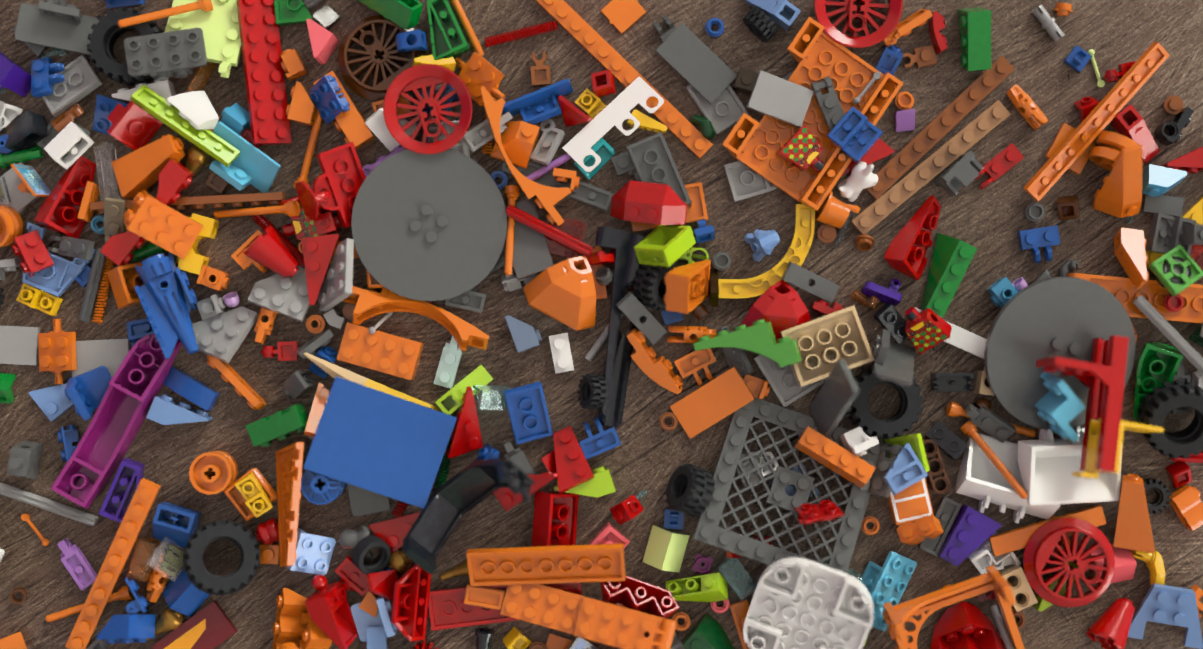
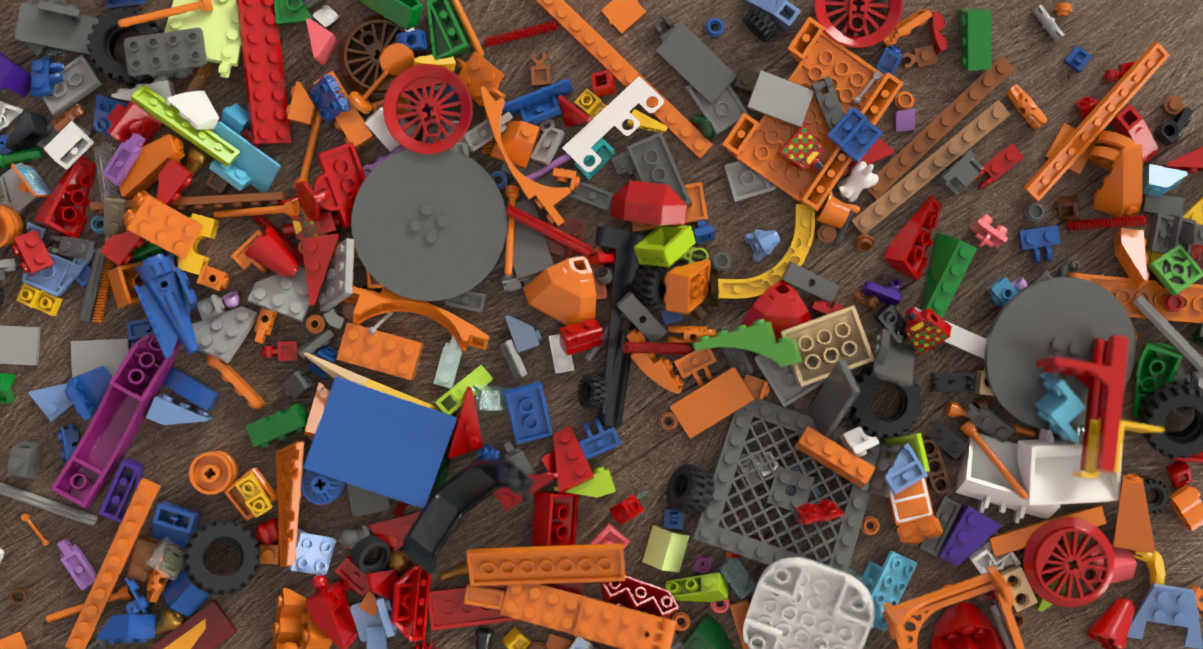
orange plate [38,319,77,384] -> none
orange tile [77,181,102,223] -> none
orange brick [280,49,308,81] -> none
yellowish green hinge [1087,49,1105,88] -> none
none -> medium lavender hinge [103,133,146,186]
none -> orange piece [348,44,414,114]
none -> light grey tile [500,339,527,379]
none -> red brick [559,318,603,356]
none -> red piece [623,342,690,354]
none -> coral hips [969,214,1008,249]
none -> red piece [1066,215,1147,231]

